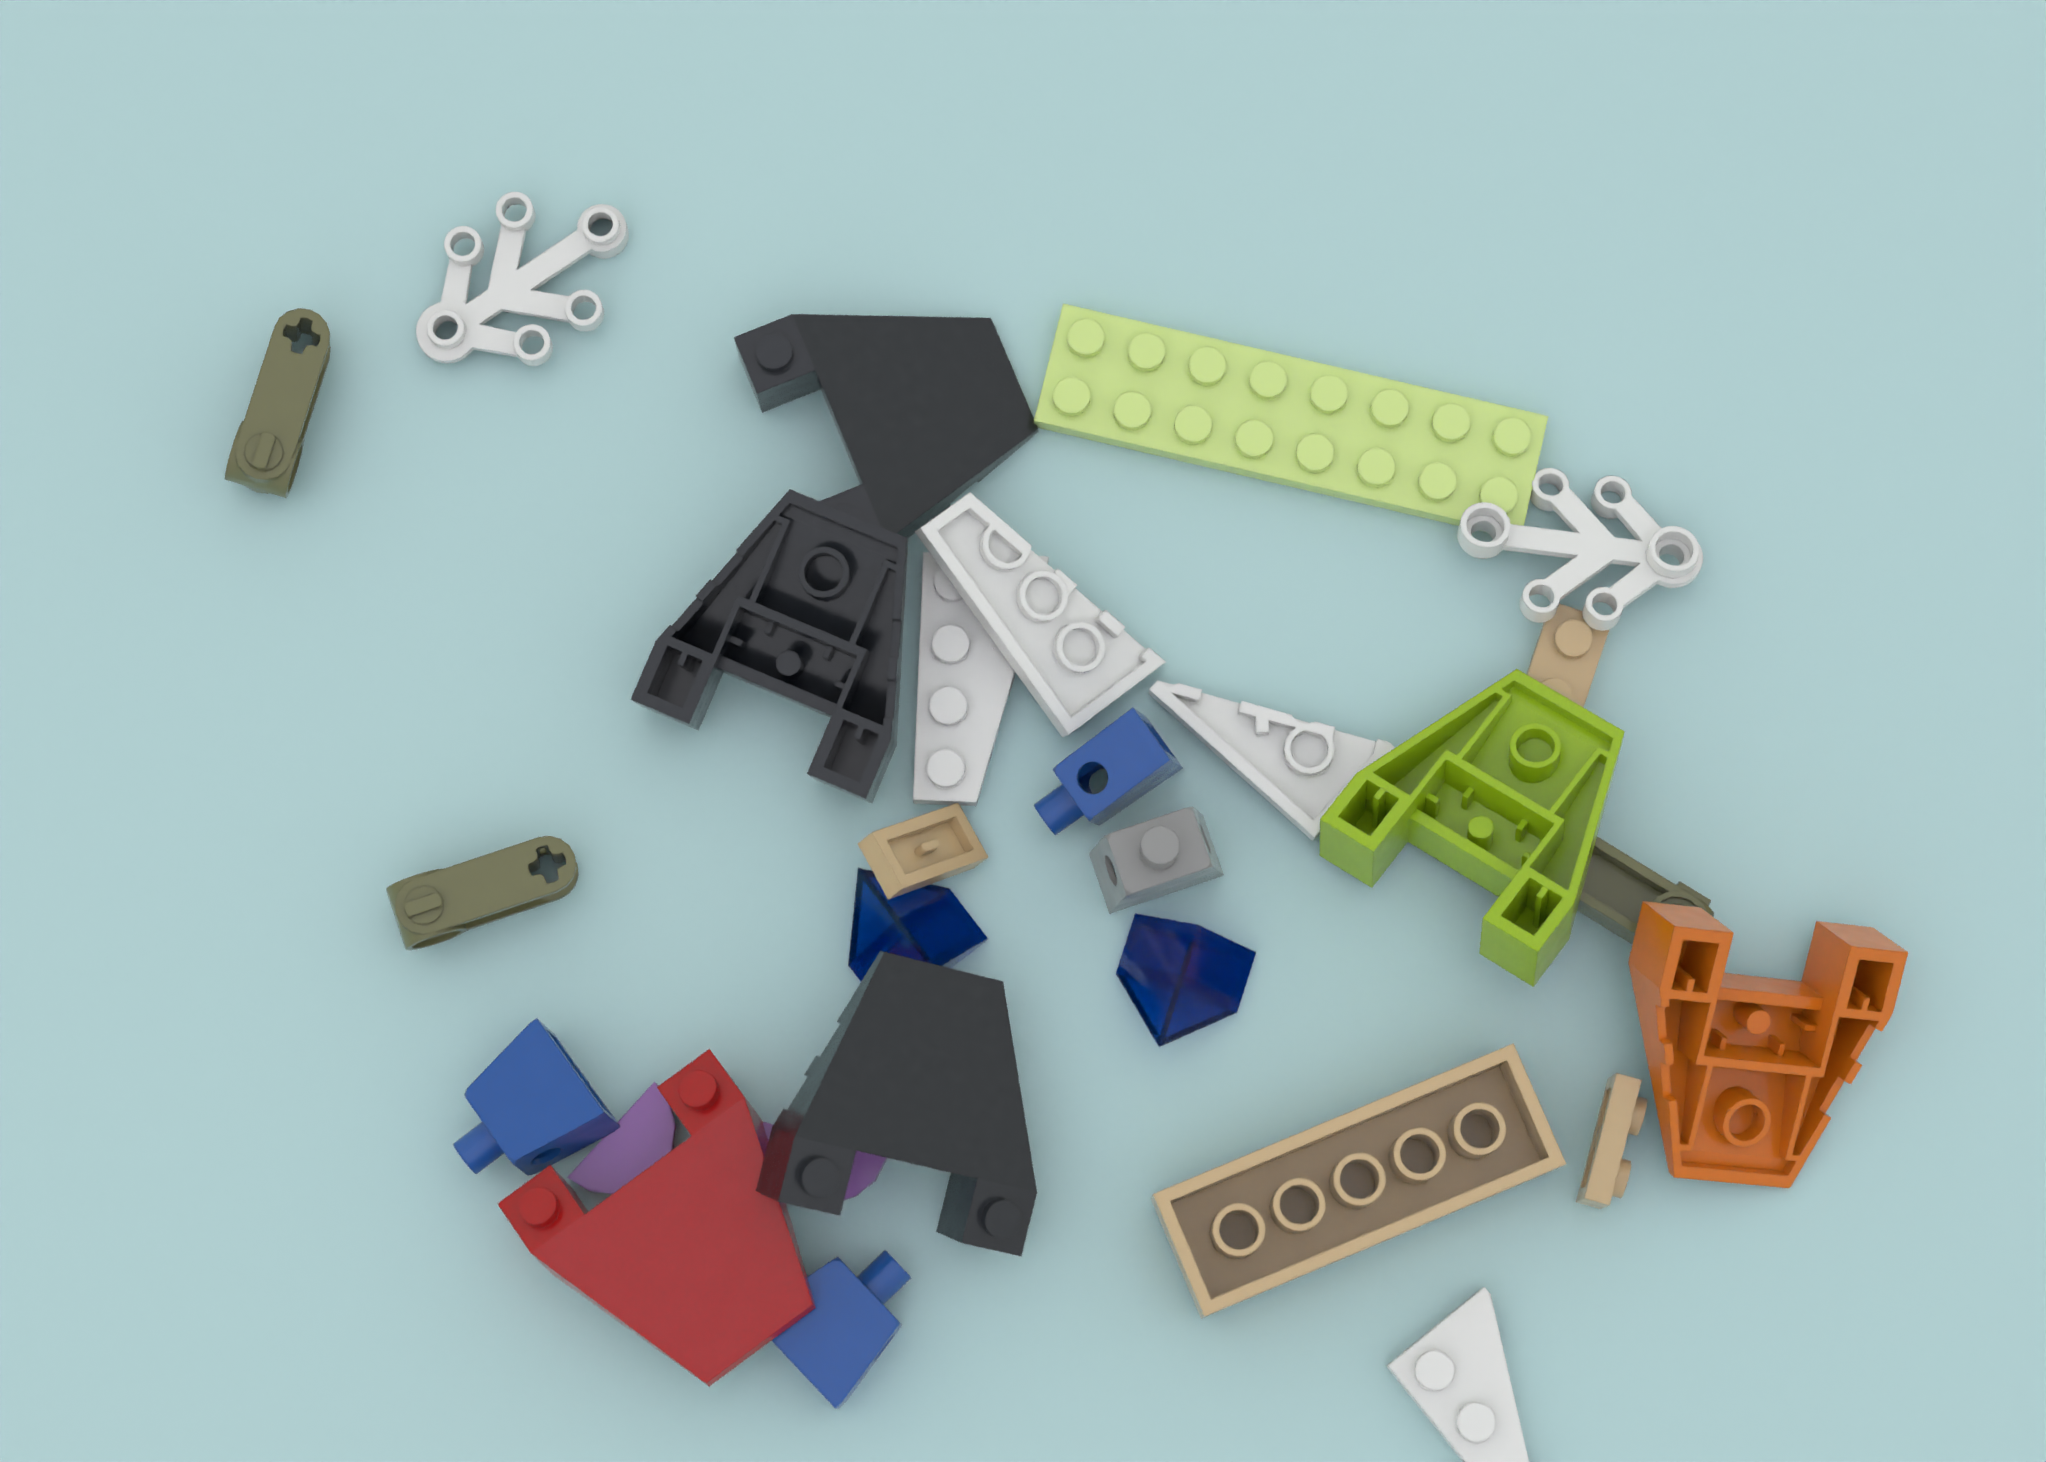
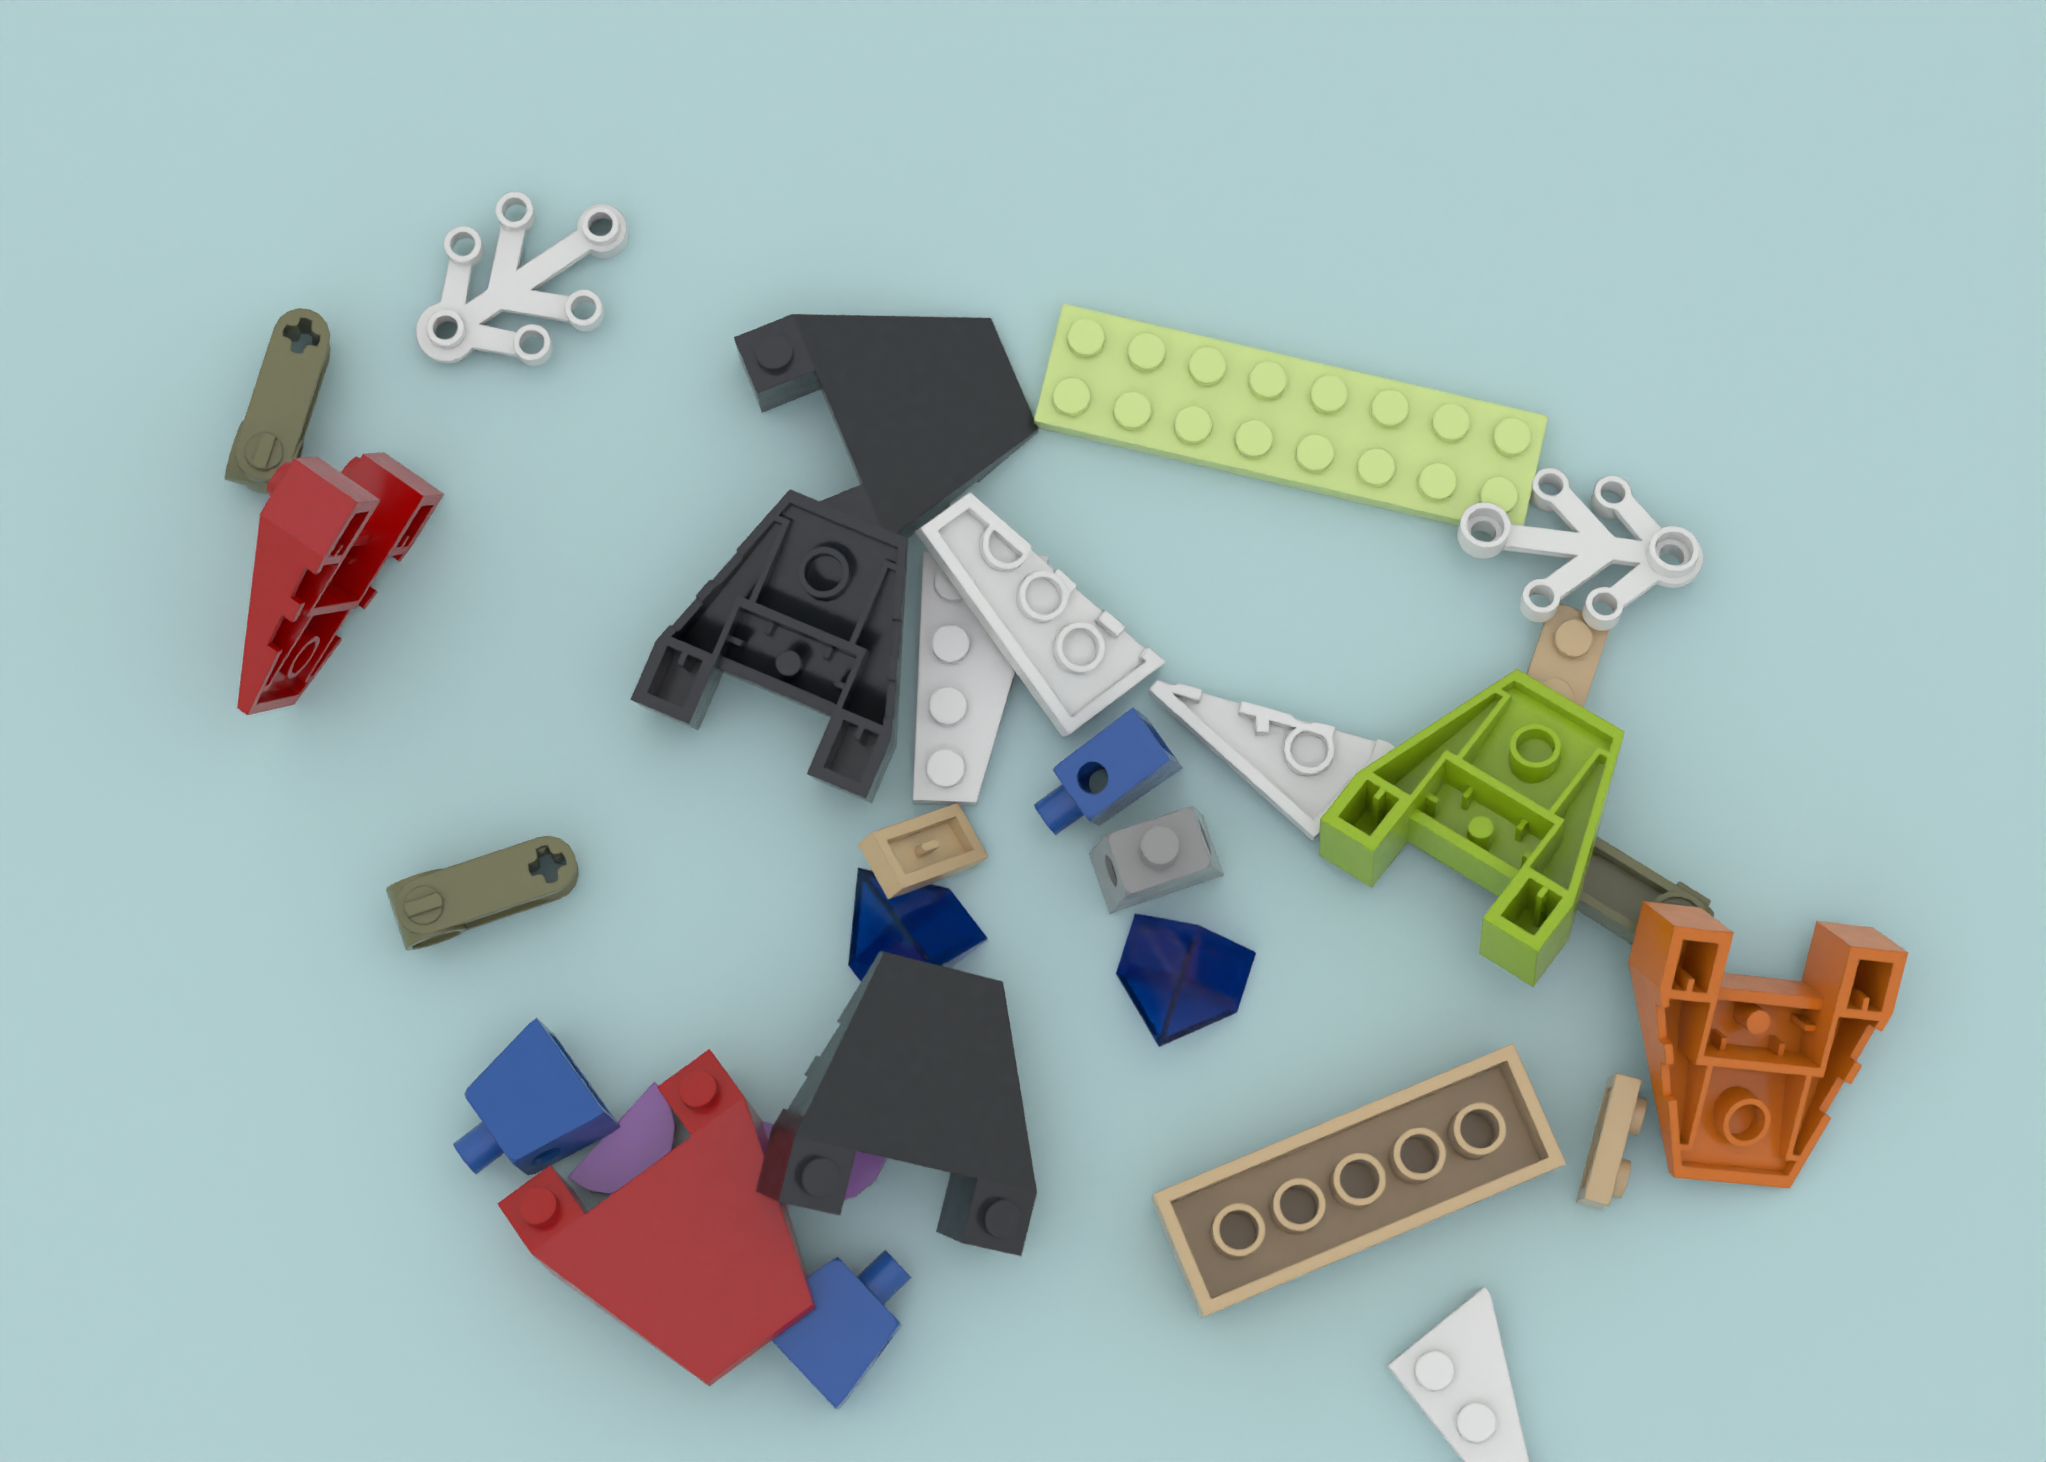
none -> red wedge [237,452,444,715]

